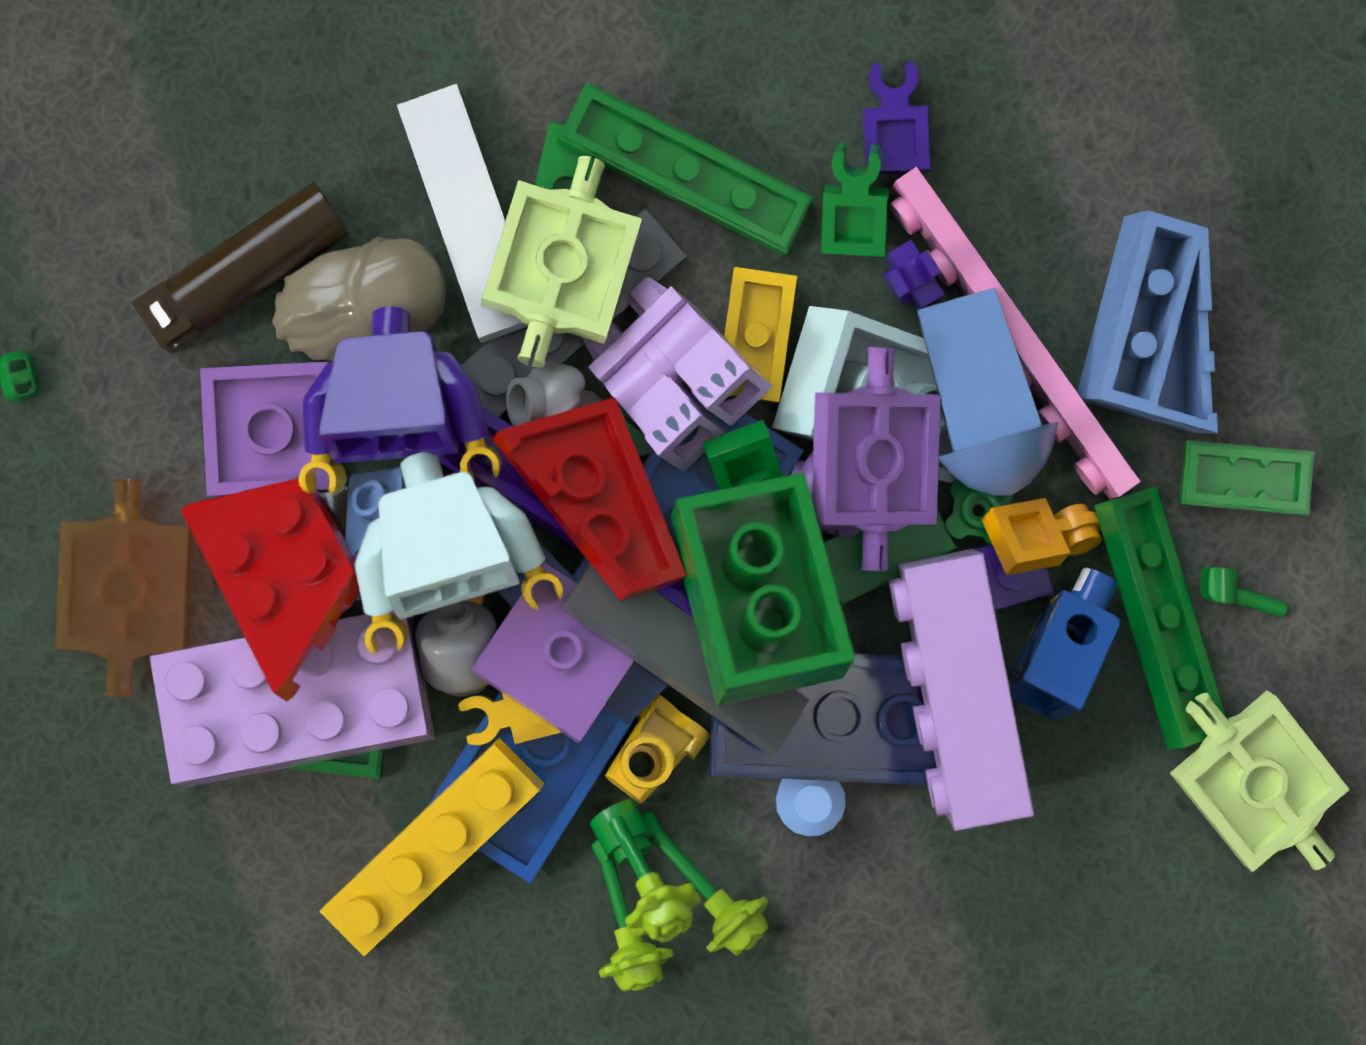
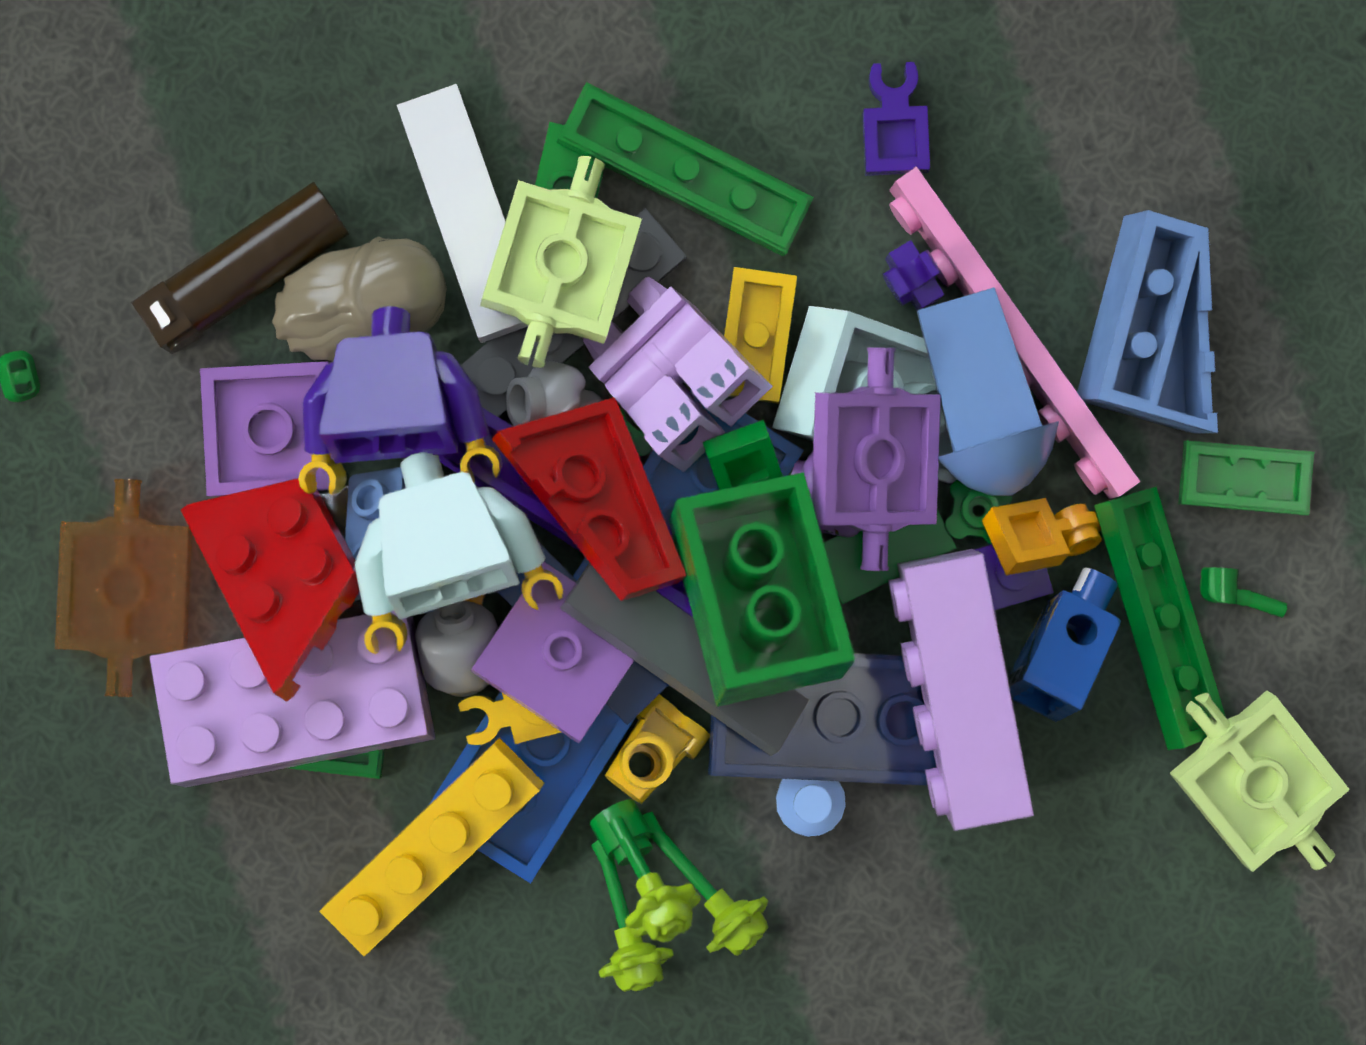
green plate [821,143,889,257] -> none

